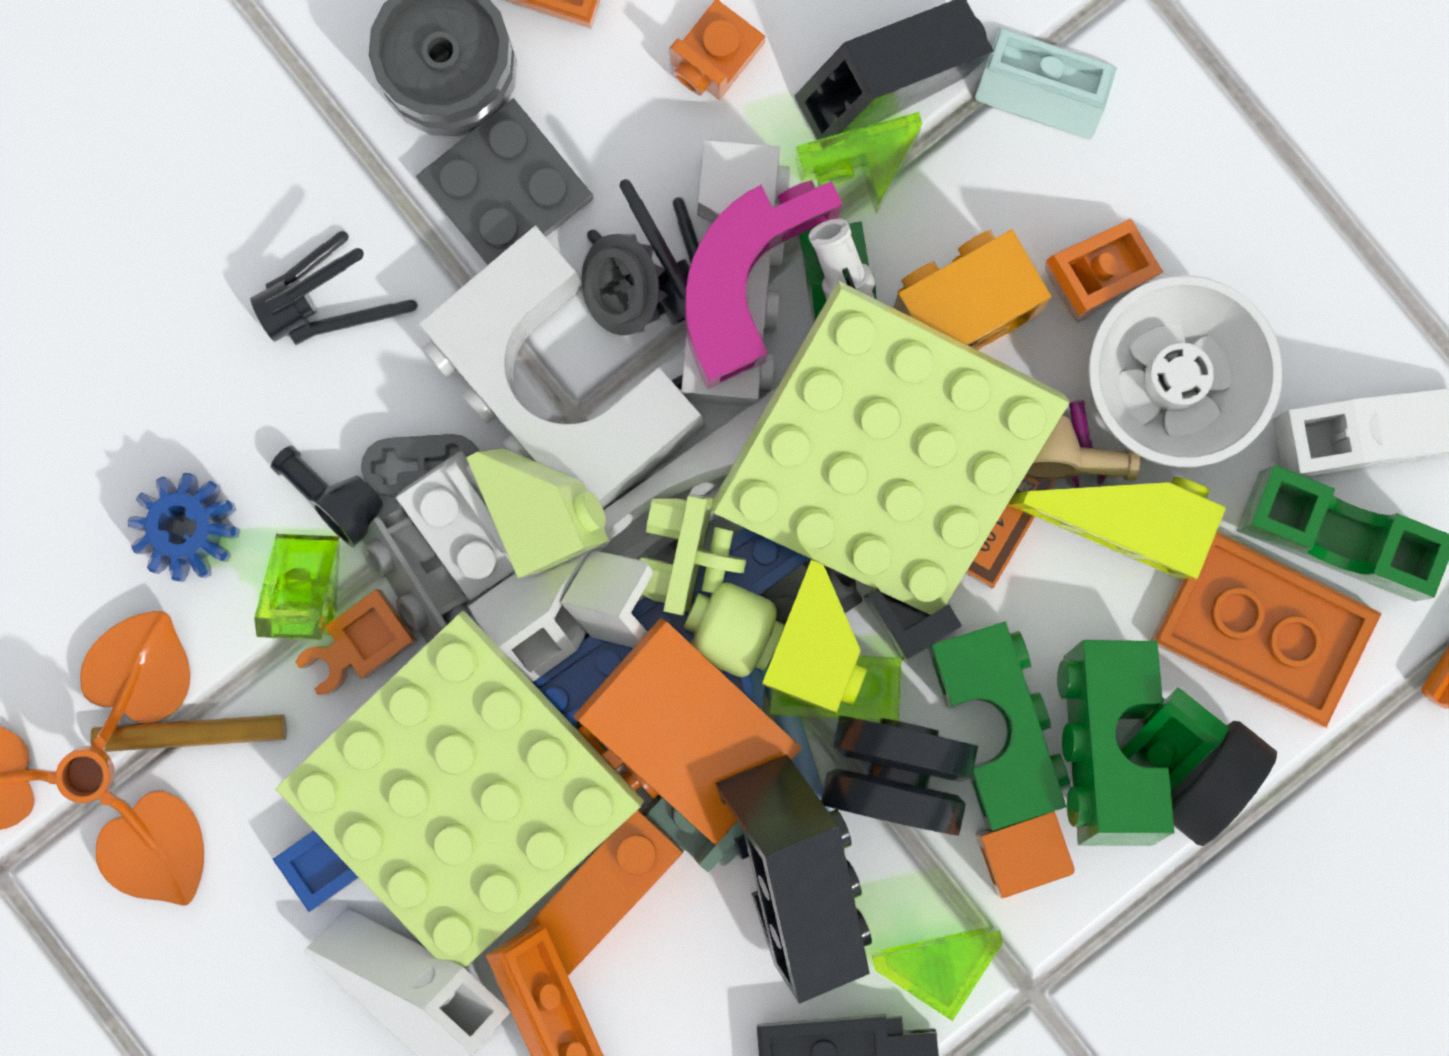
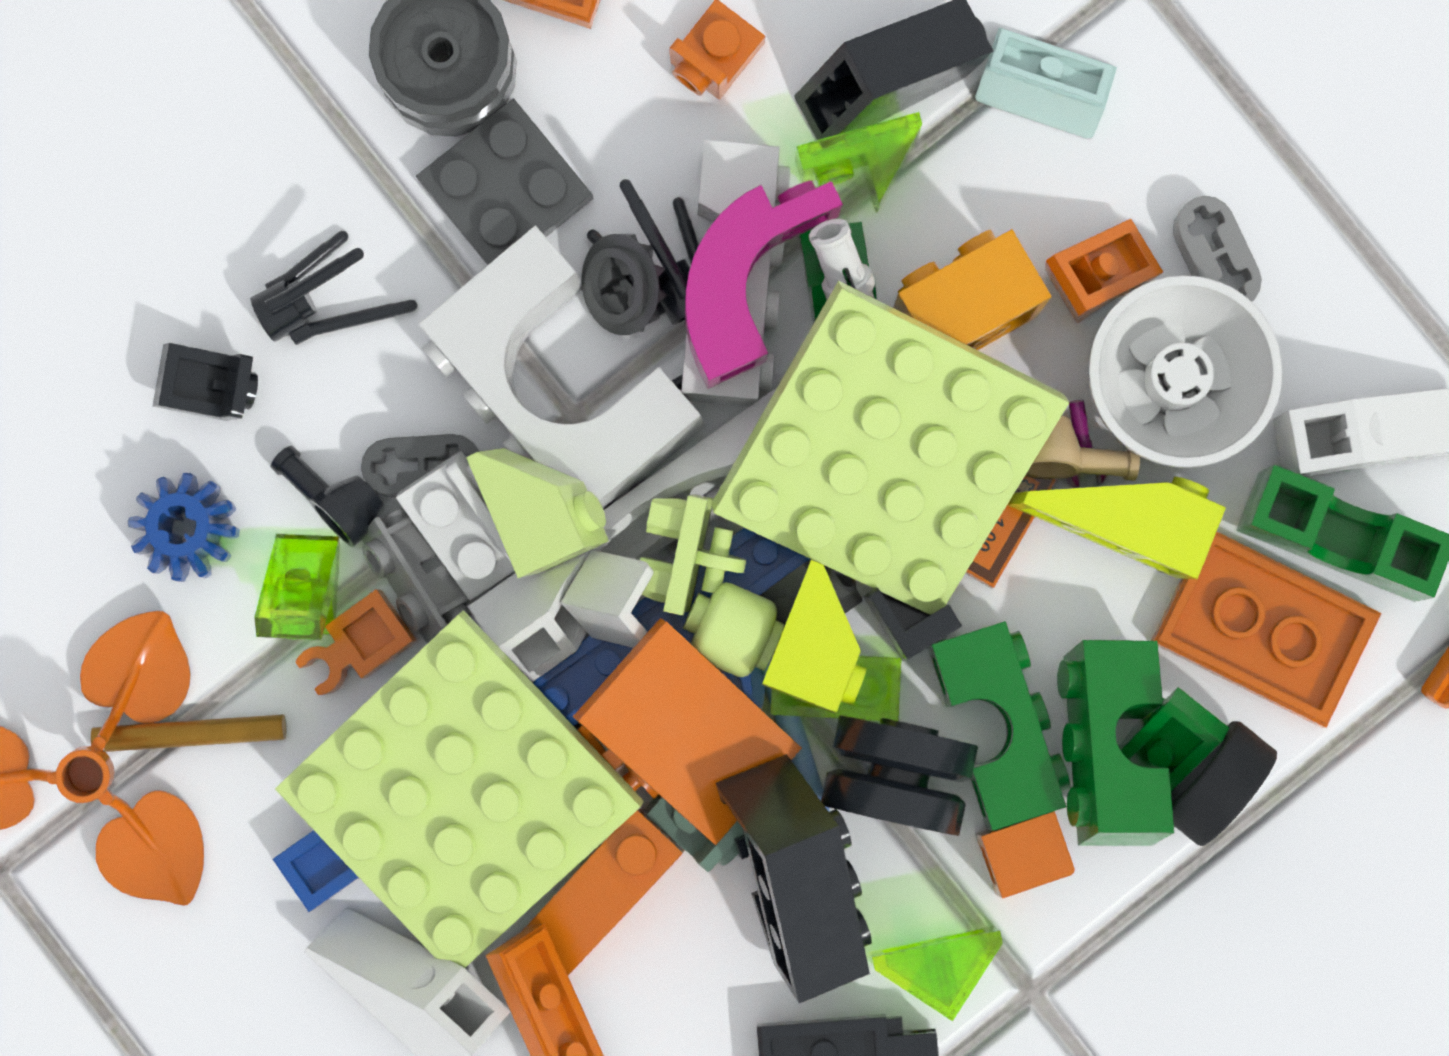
none -> black bracket [152,343,258,421]
none -> light grey beam [1173,196,1262,302]

